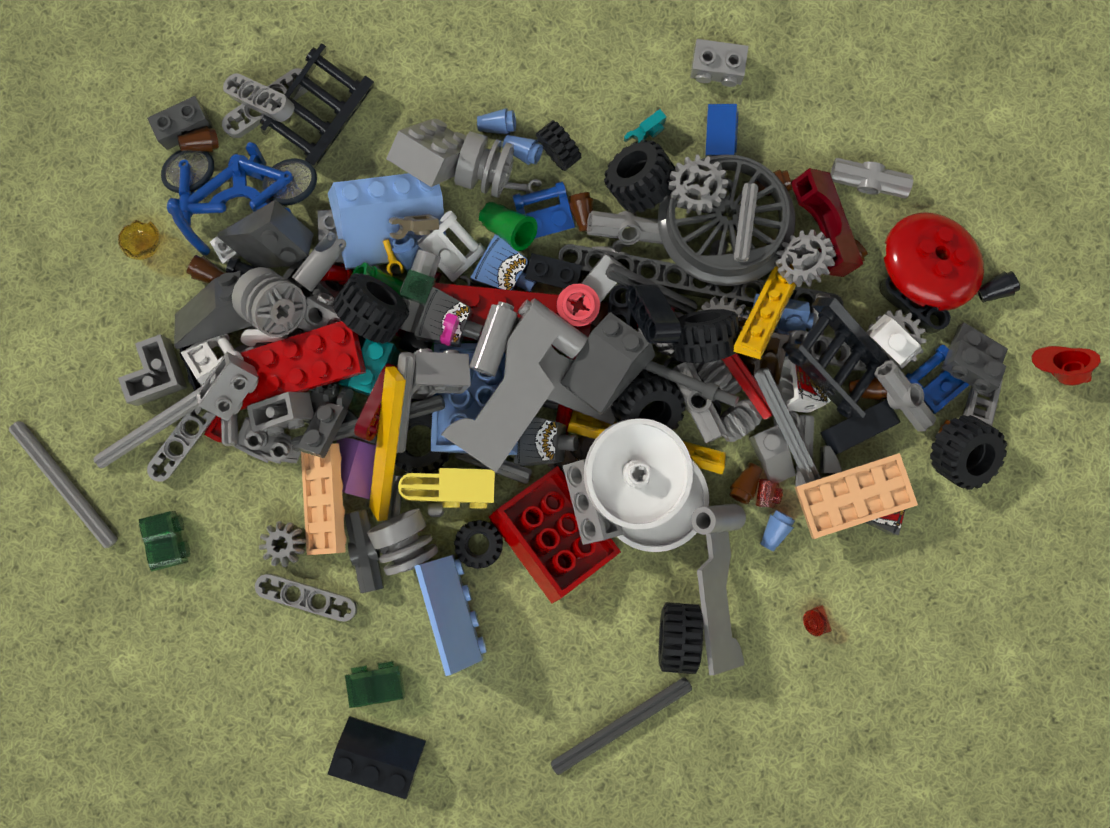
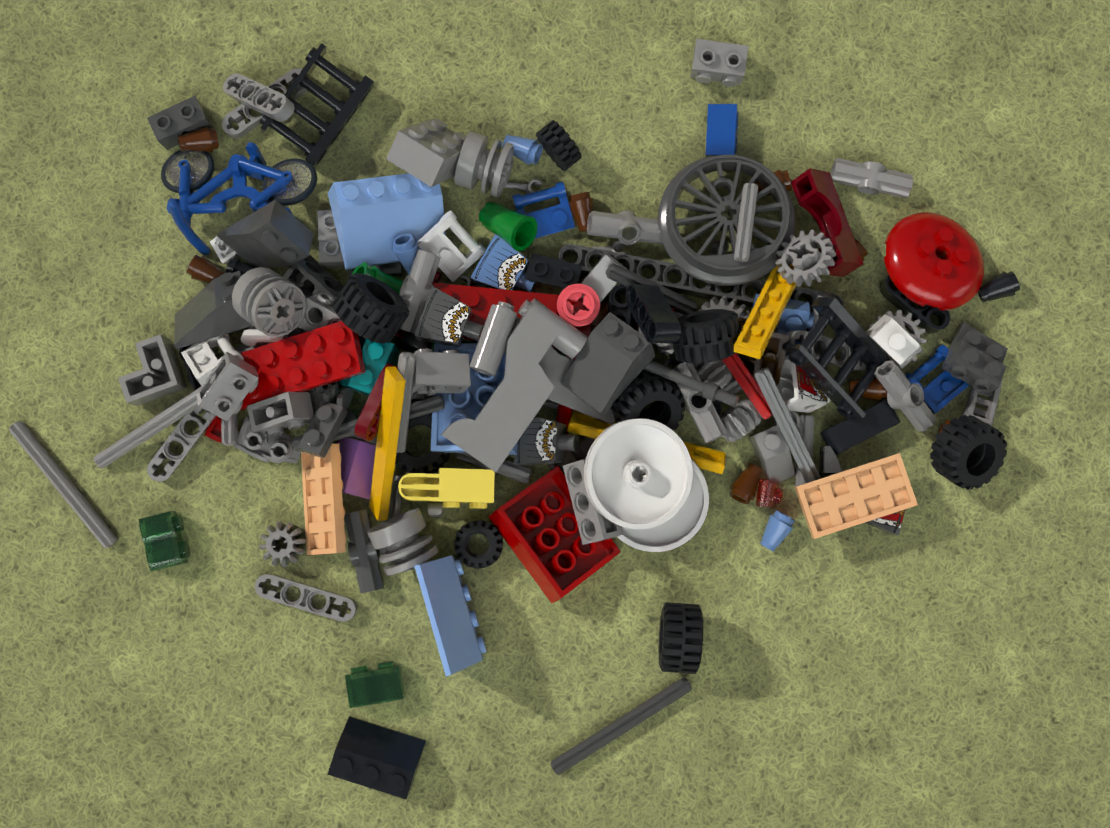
clear yellow hair [118,220,160,260] -> none
light grey piece [292,232,346,292] -> none
red pin [322,263,353,285] -> none
yellow hand [383,239,404,277] -> none
dark tan plate [389,214,439,239] -> none
clear green plate [400,269,436,305] -> none
dark pink tile [440,313,460,346] -> none
medium blue cone [477,108,516,135] -> none
black tyre [604,140,676,213] -> none
teal plate [624,109,666,143] -> none
light grey gear [668,155,728,215] -> none
light grey door [691,504,746,675] -> none
clear red plate [803,605,832,636] -> none
red piece [1031,346,1101,386] -> none

